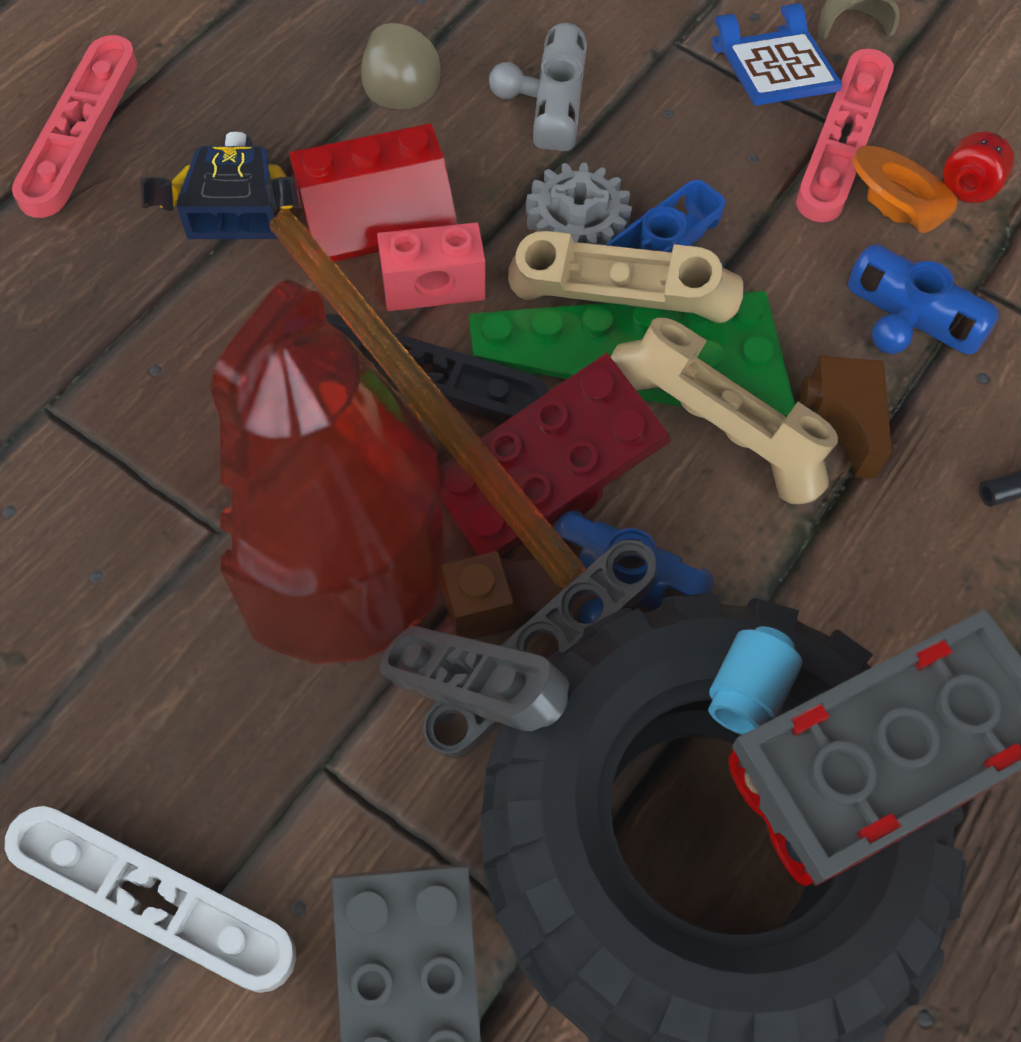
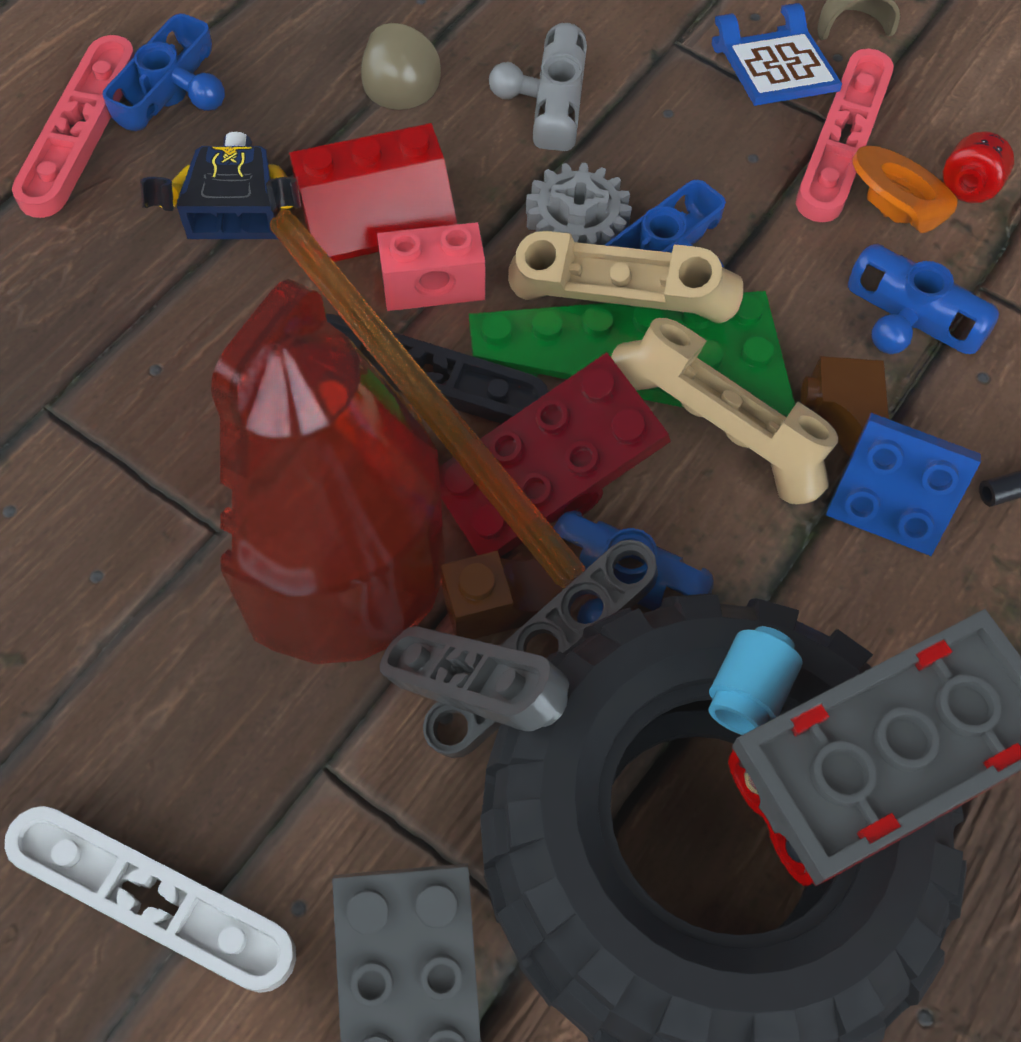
none -> blue piece [102,14,225,131]
none -> blue plate [826,413,981,556]

